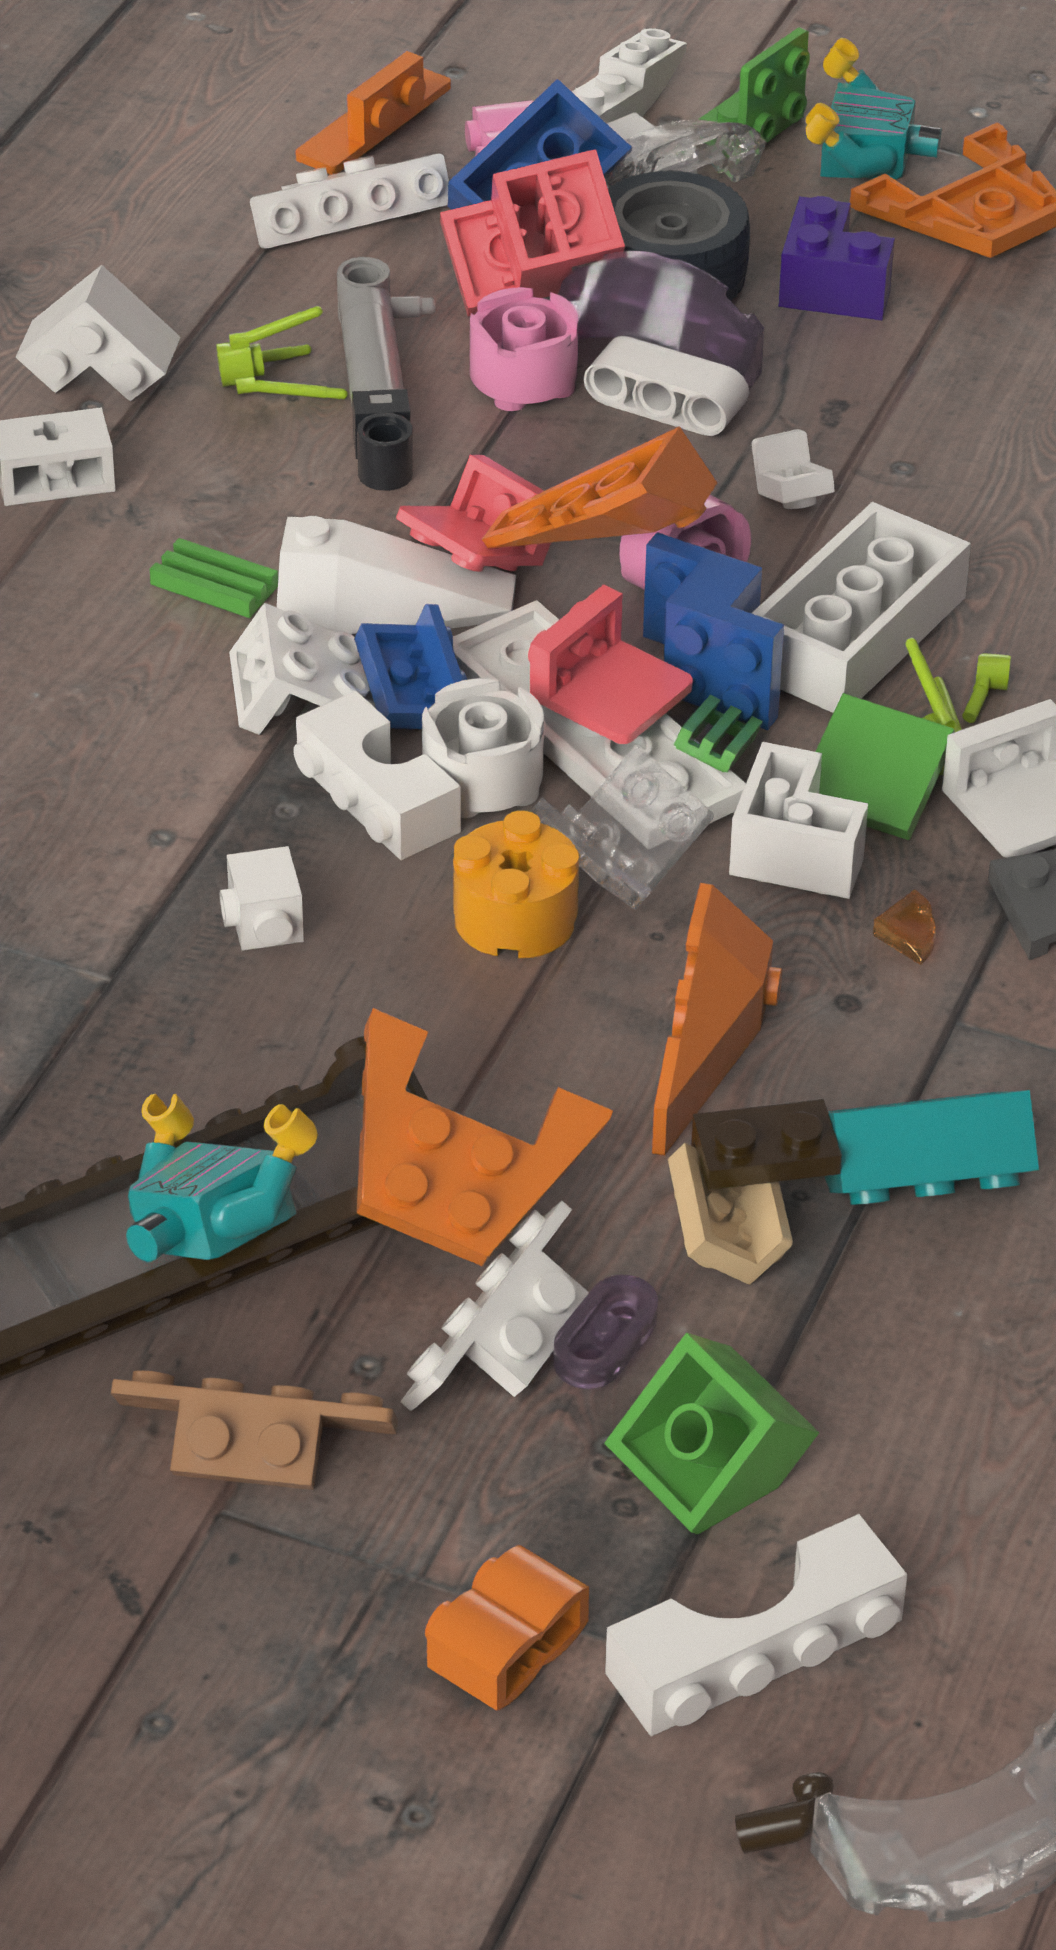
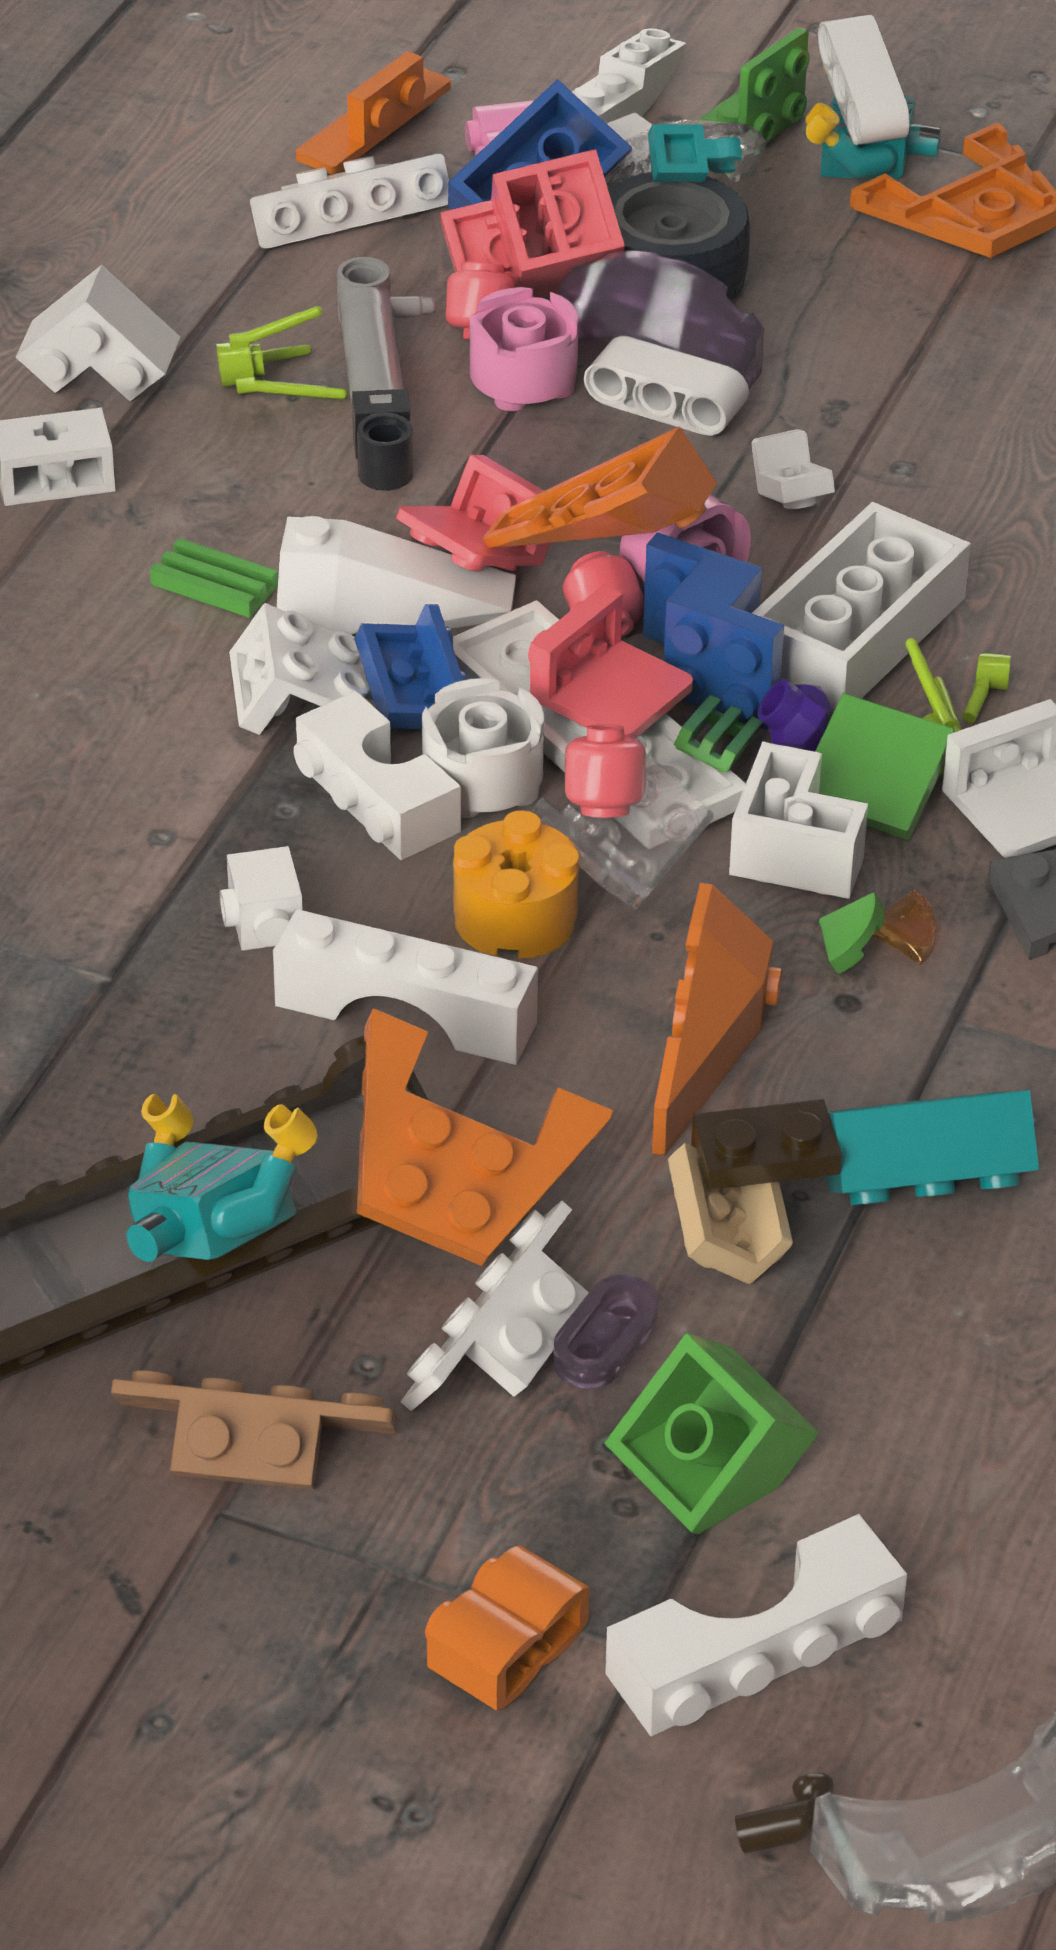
dark purple brick [778,196,895,321] -> none
none -> white arch [273,909,538,1065]
none -> coral head [445,262,516,340]
none -> coral head [563,551,644,638]
none -> coral head [565,724,646,818]
none -> teal plate [647,124,743,182]
none -> dark purple rock [758,679,834,752]
none -> white beam [818,15,909,145]
none -> bright green tile [819,892,885,974]

